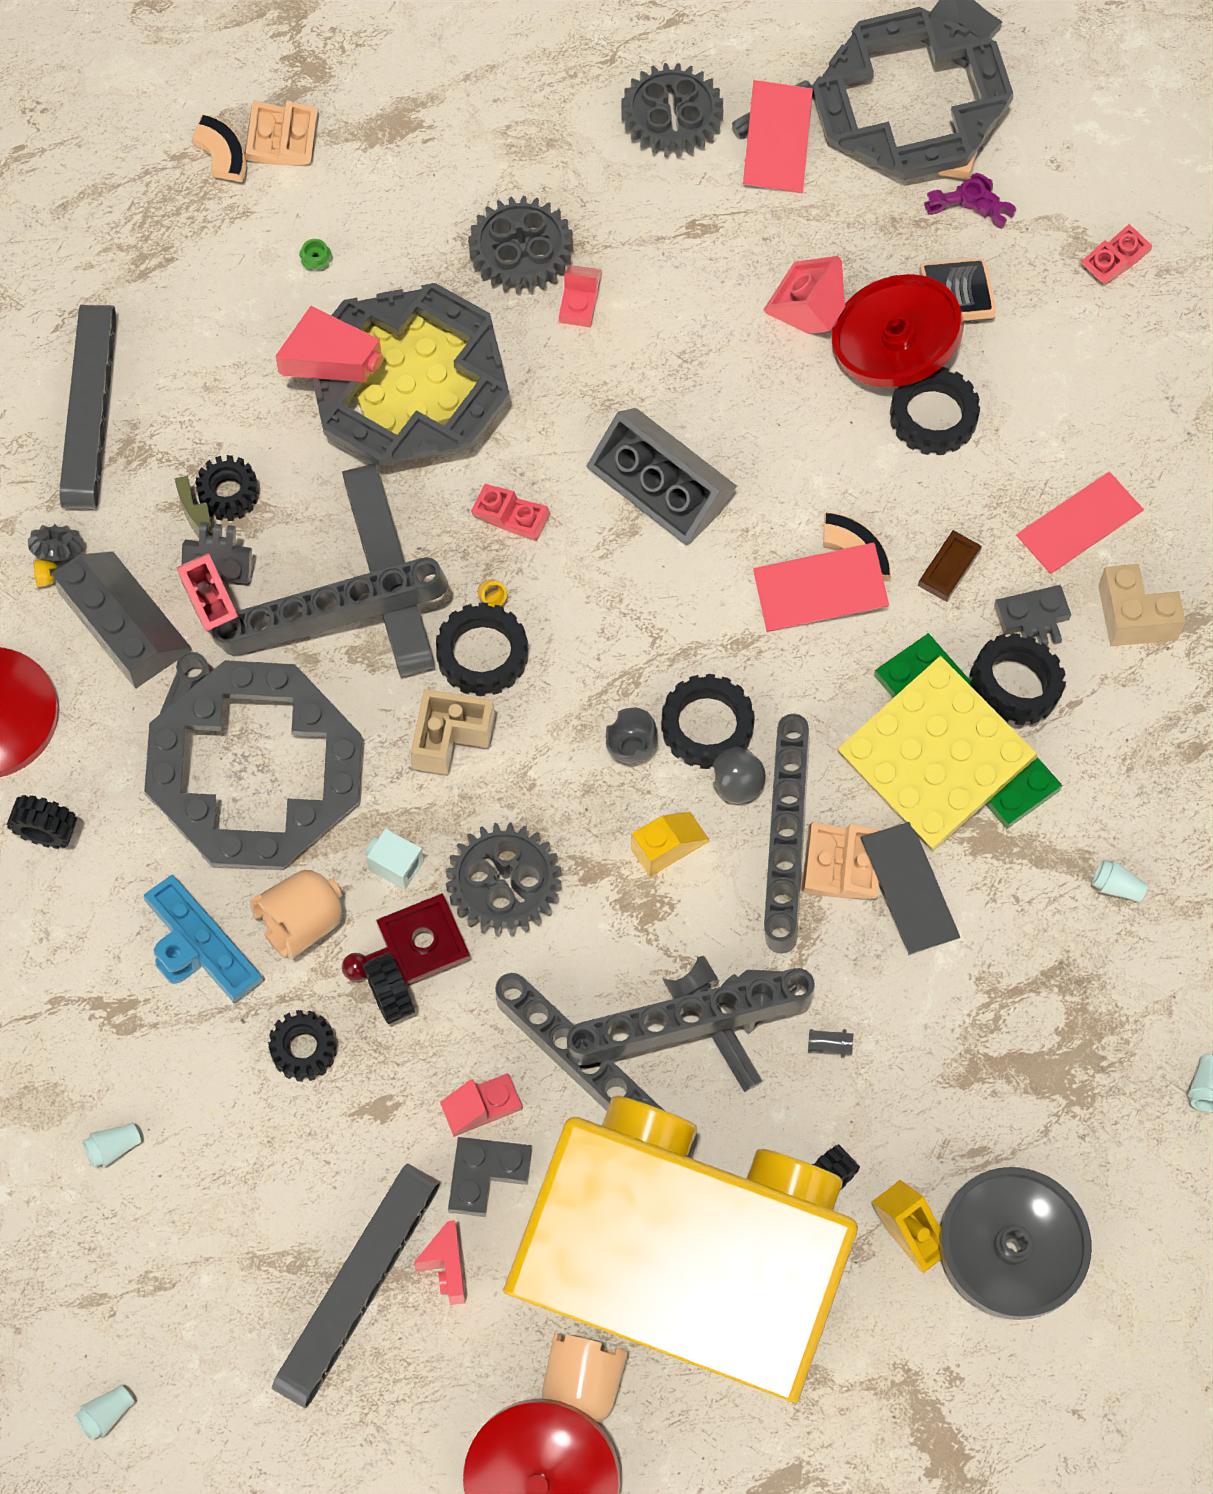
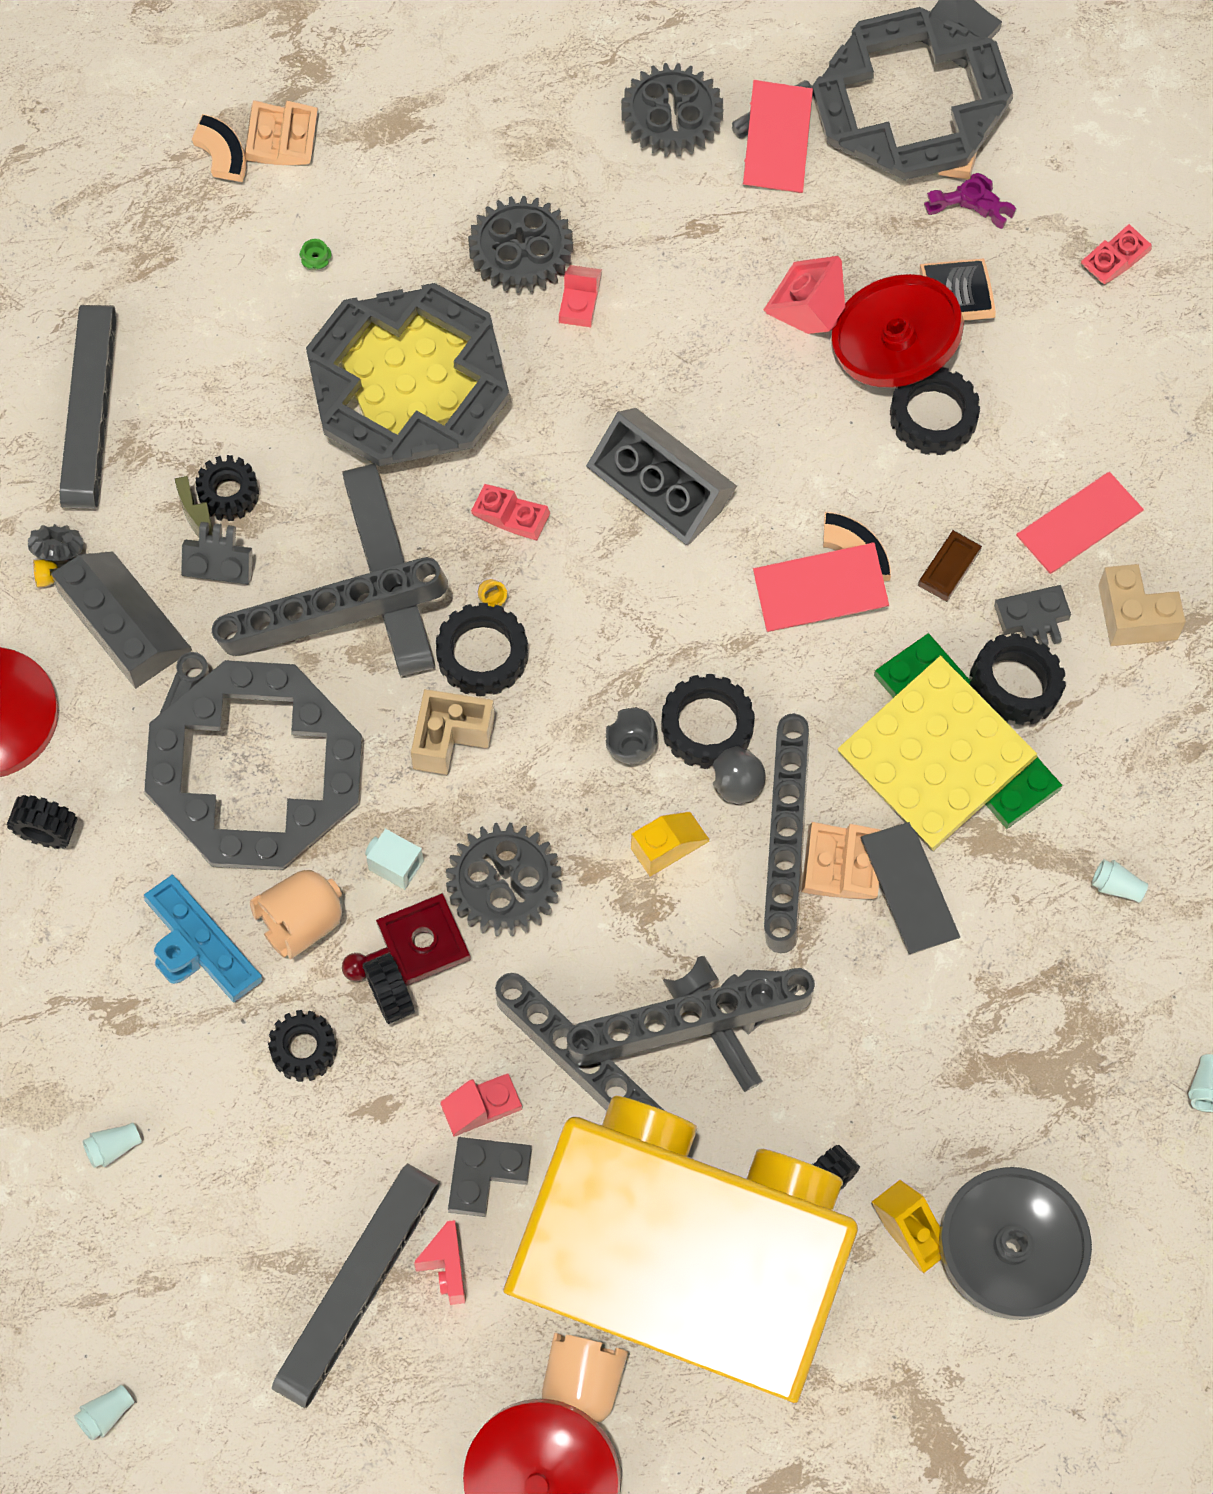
coral slope [176,553,238,631] -> none
coral slope [275,306,383,382] -> none
dark grey pin [808,1029,854,1058] -> none

